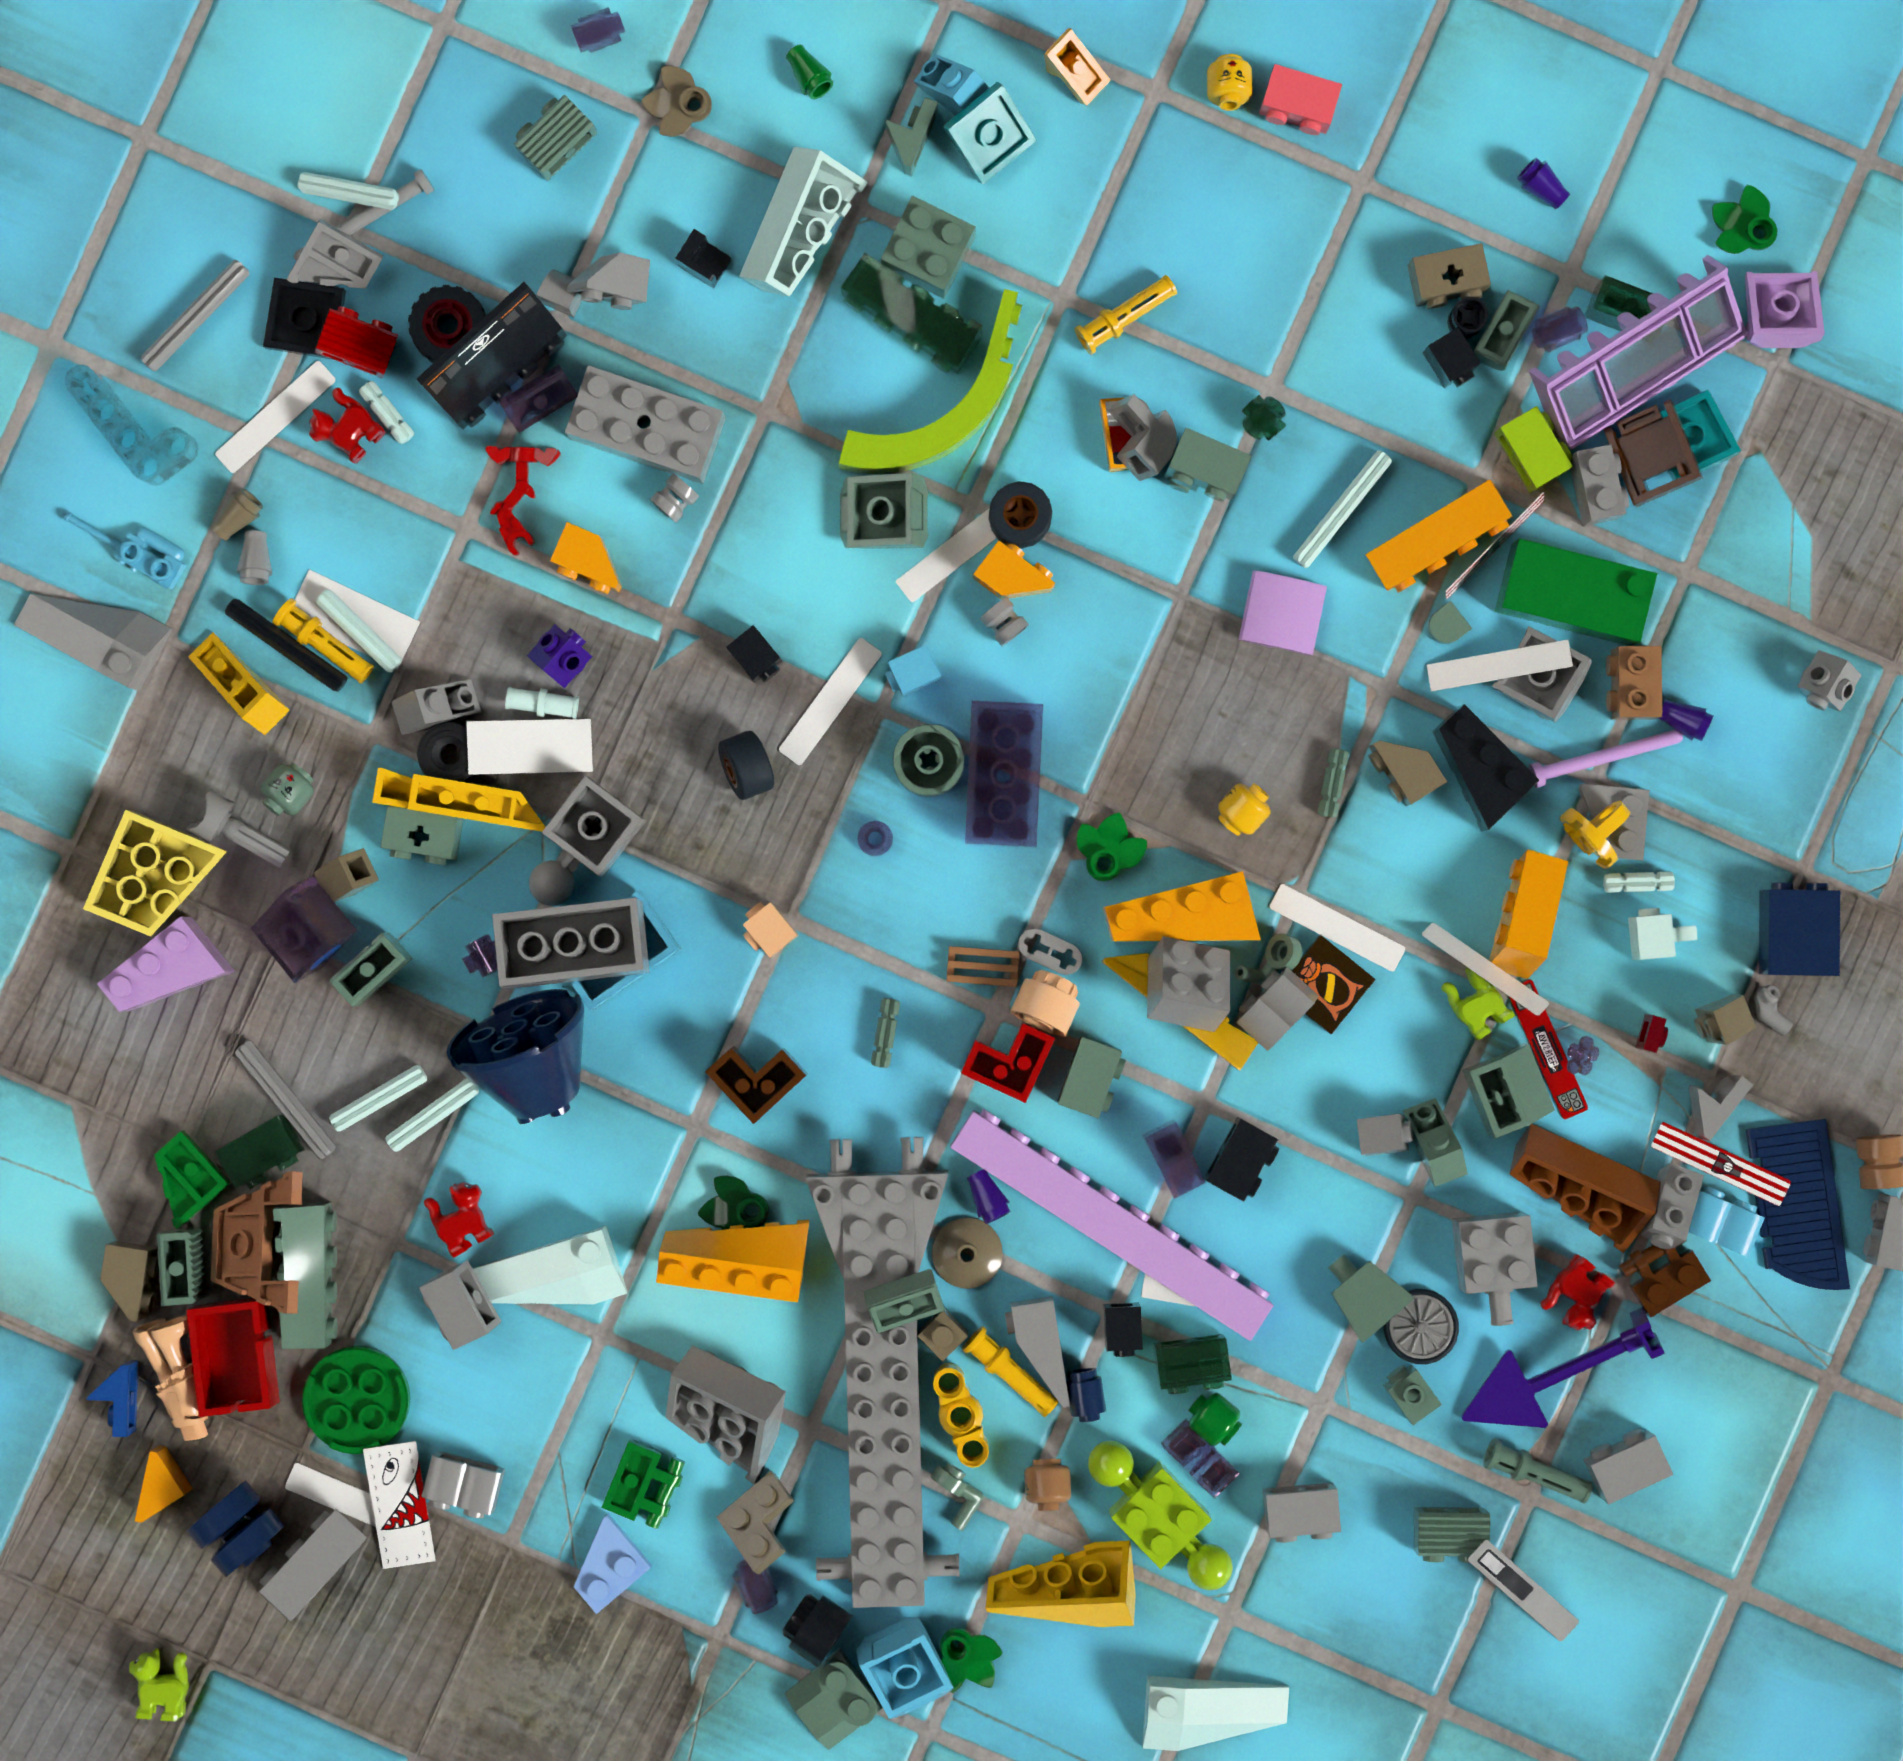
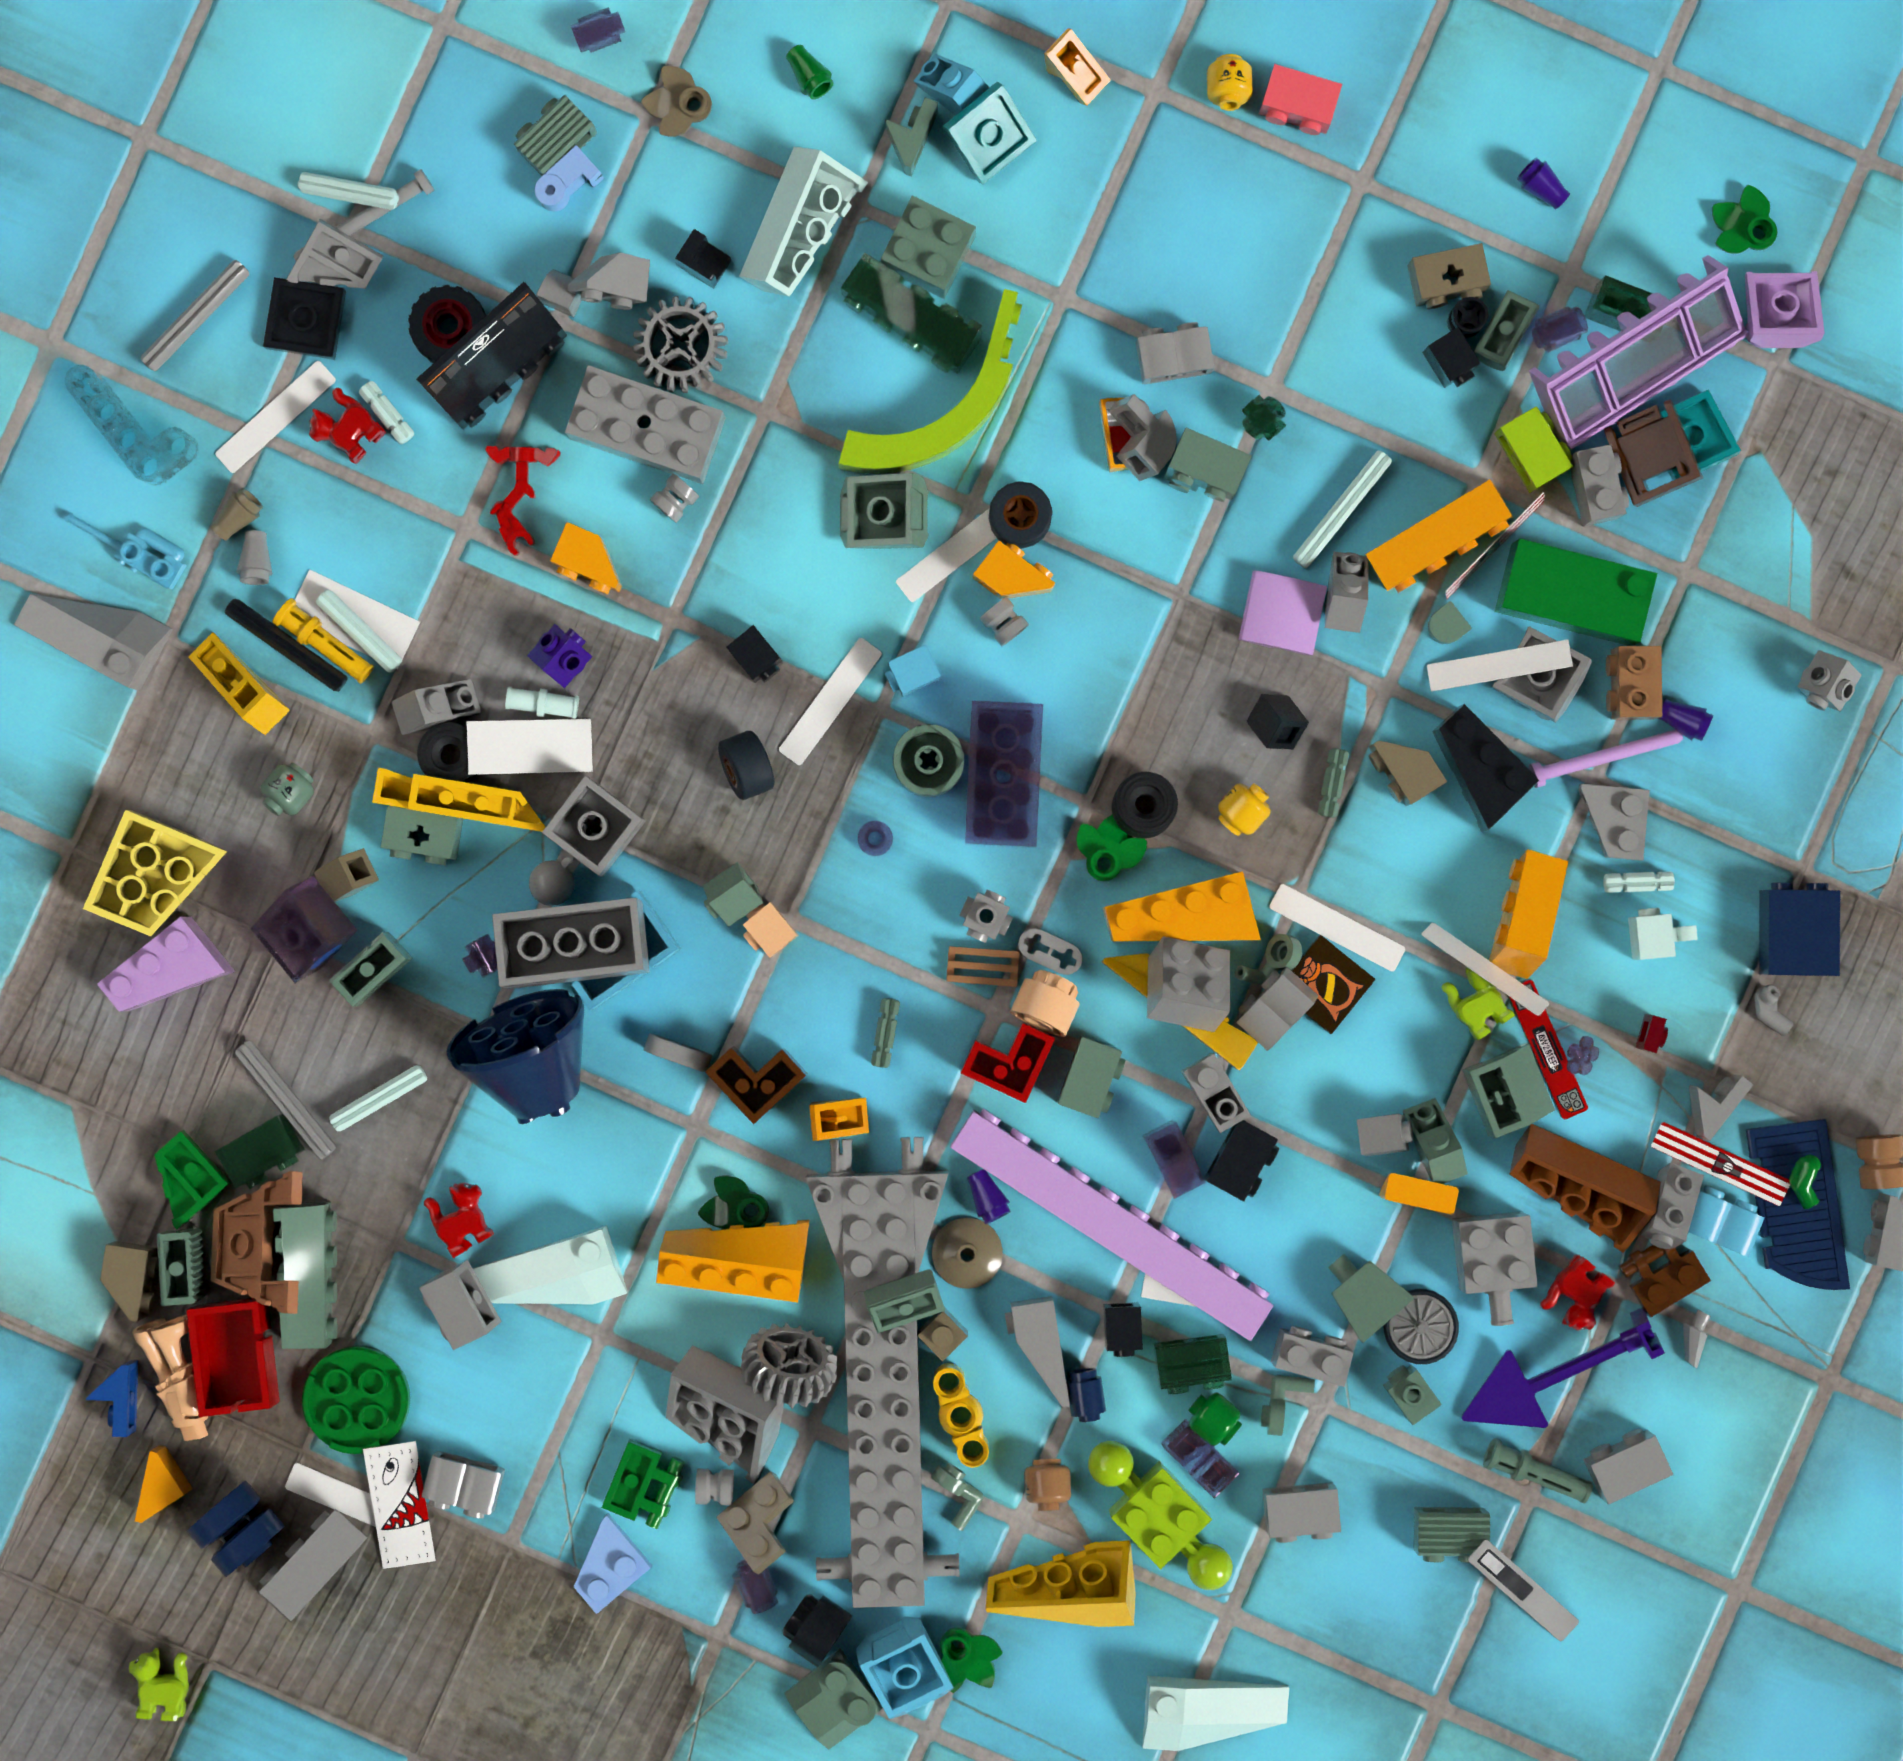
light grey piece [186,789,290,868] -> none
red brick [315,306,398,378] -> none
light aqua axle [385,1079,479,1152] -> none
clear purple brick [499,364,578,433] -> none
yellow pin [962,1326,1058,1417] -> none
yellow pin [1074,275,1177,355] -> none
yellow tile [1559,800,1631,869] -> none
dark tan slope [1694,994,1756,1045] -> none
none -> light blue leg [534,145,604,212]
none -> light grey gear [632,296,728,393]
none -> light grey beam [643,1033,713,1072]
none -> light grey wheel [695,1468,734,1505]
none -> sand green brick [703,862,763,927]
none -> light grey gear [741,1322,838,1409]
none -> light orange slope [809,1098,869,1141]
none -> light grey brick [959,889,1013,943]
none -> black tyre [1112,772,1178,839]
none -> light grey brick [1136,322,1214,384]
none -> light grey slope [1181,1053,1251,1133]
none -> black panel [1247,694,1309,750]
none -> sand green plate [1261,1375,1315,1436]
none -> light grey brick [1271,1326,1354,1387]
none -> light grey slope [1325,551,1368,633]
none -> light orange slope [1379,1173,1459,1215]
none -> light grey bar [1683,1310,1711,1368]
none -> green arm [1789,1154,1821,1209]

